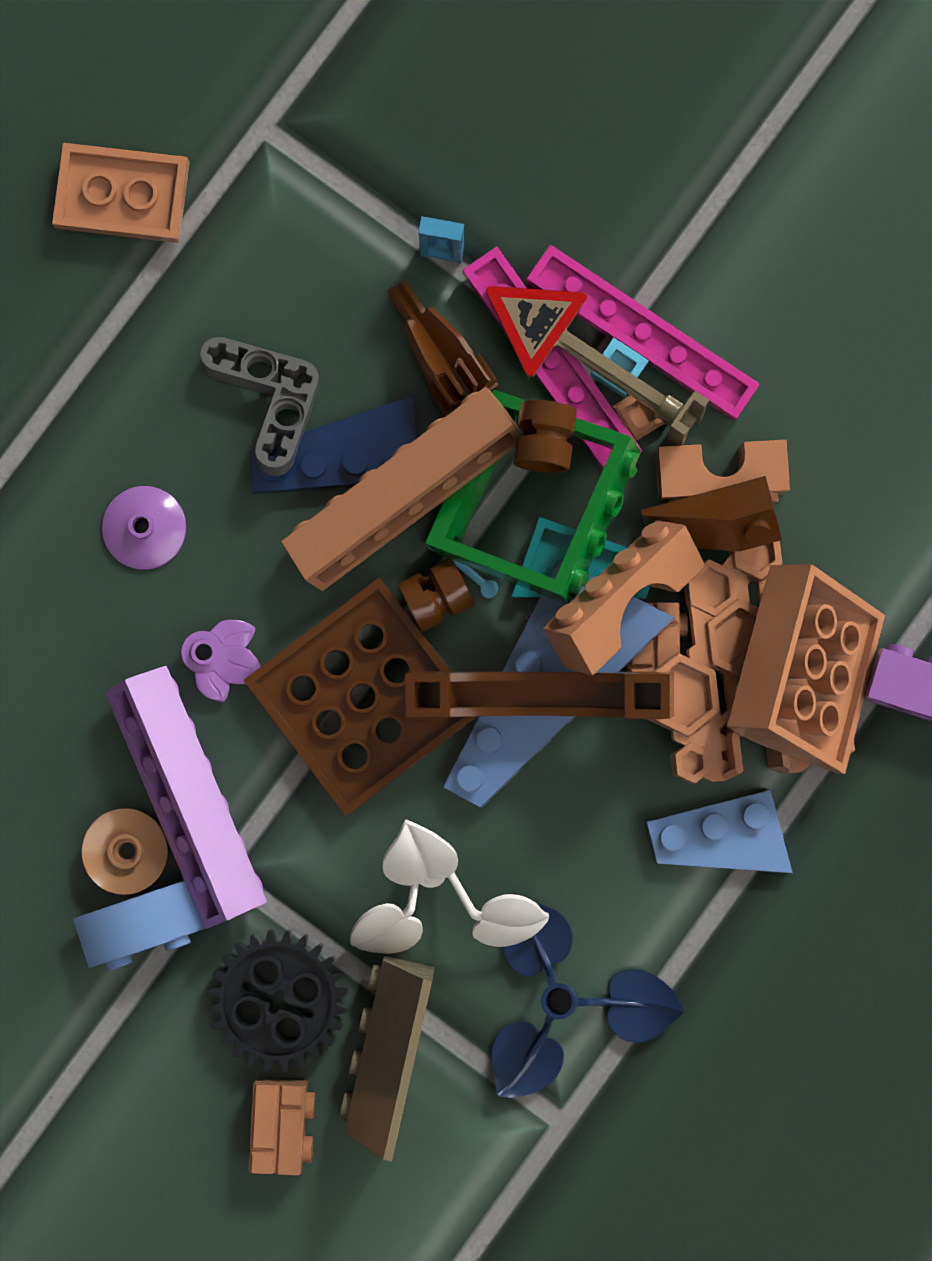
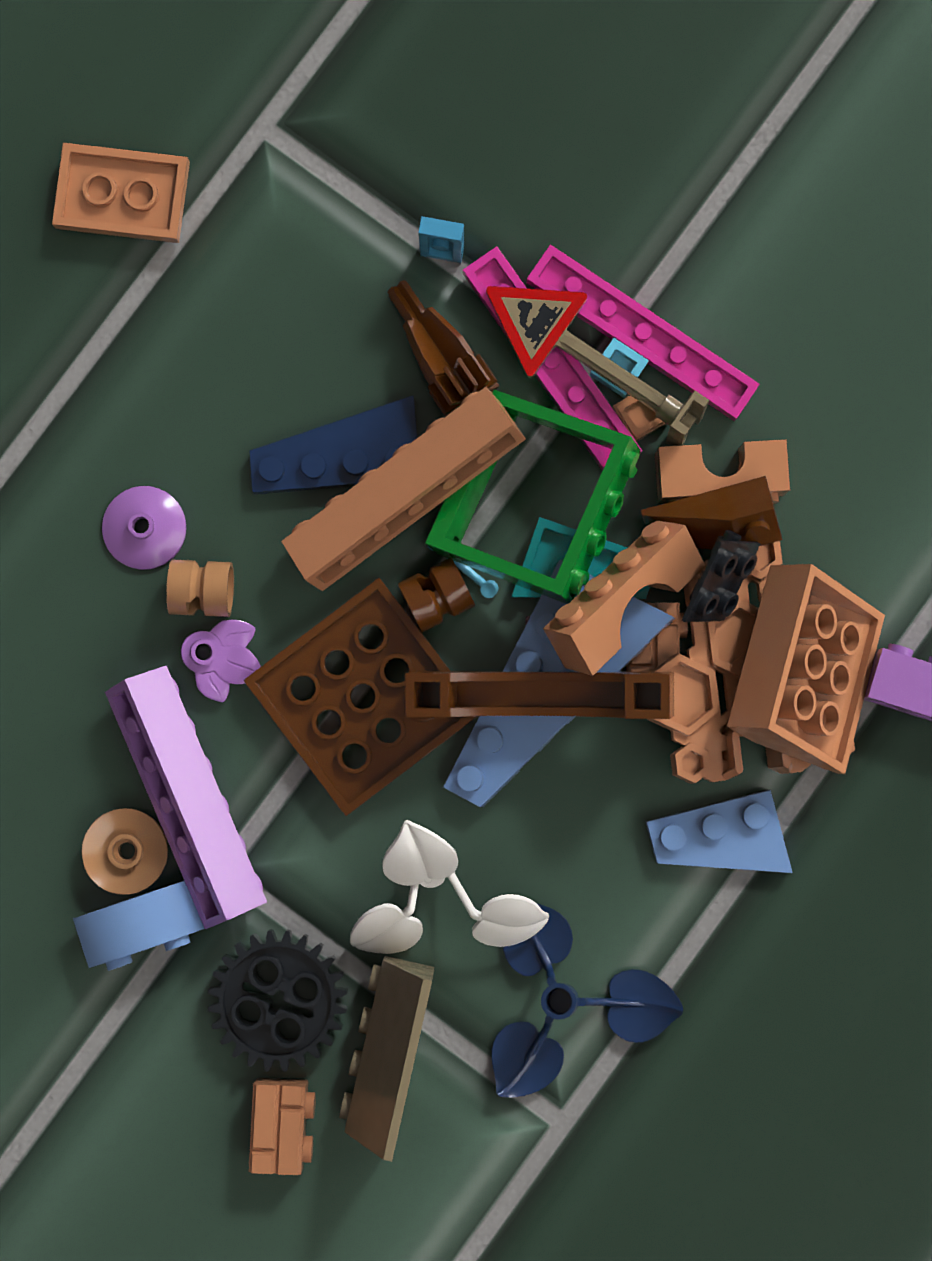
dark grey beam [200,337,319,476] -> none
reddish brown wheel [513,400,577,473] -> none
none -> medium nougat wheel [166,560,234,617]
none -> black hinge [682,530,760,622]

